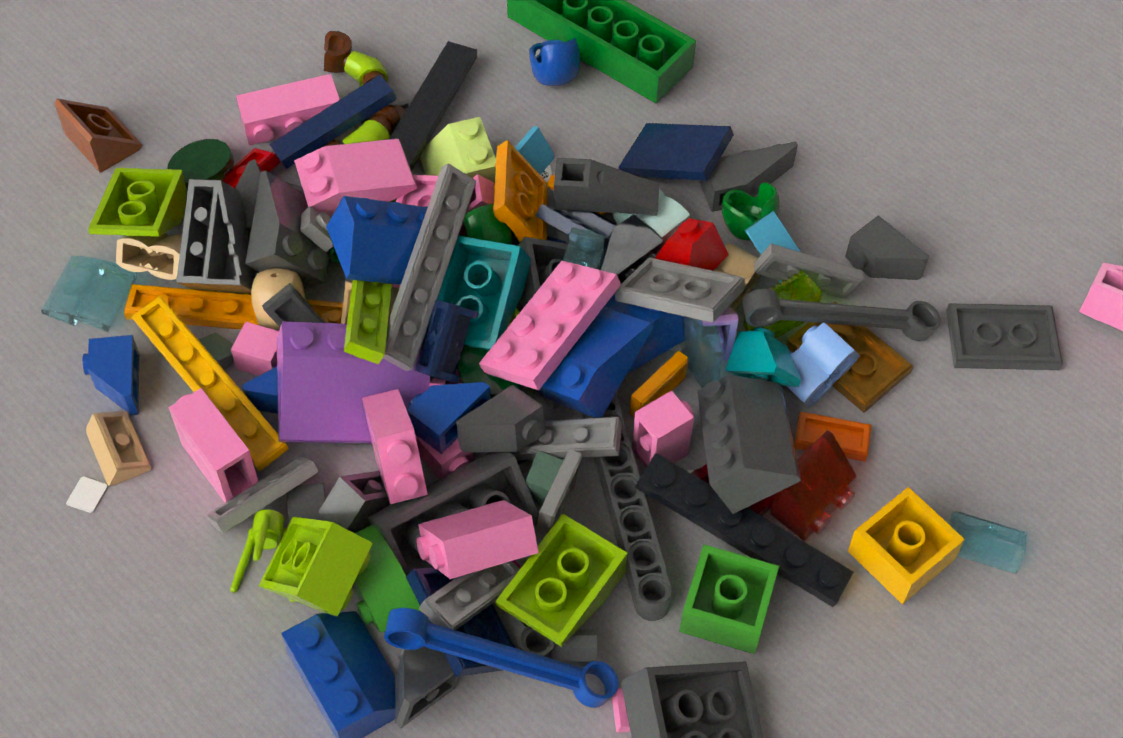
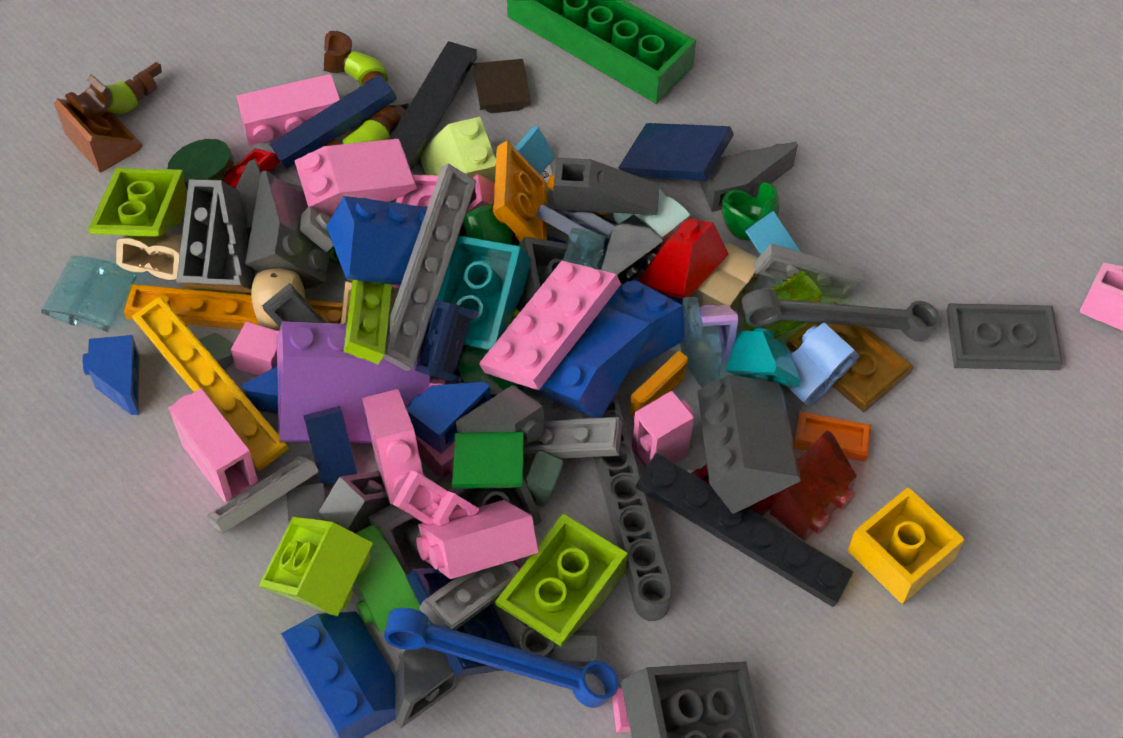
white sticker [66,477,107,513] -> none
tan slope [86,411,151,486] -> none
lime plant [230,510,295,603] -> none
blue helmet [529,38,580,86] -> none
light grey tile [535,449,582,546] -> none
light grey tile [615,258,745,323] -> none
bright green brick [679,544,779,654] -> none
dark grey slope [845,215,929,280] -> none
clear light blue slope [949,511,1027,573] -> none
none -> reddish brown piece [65,62,162,119]
none -> dark blue tile [303,406,357,486]
none -> bright pink slope [393,470,479,526]
none -> green piece [452,432,524,488]
none -> dark brown piece [473,59,531,113]

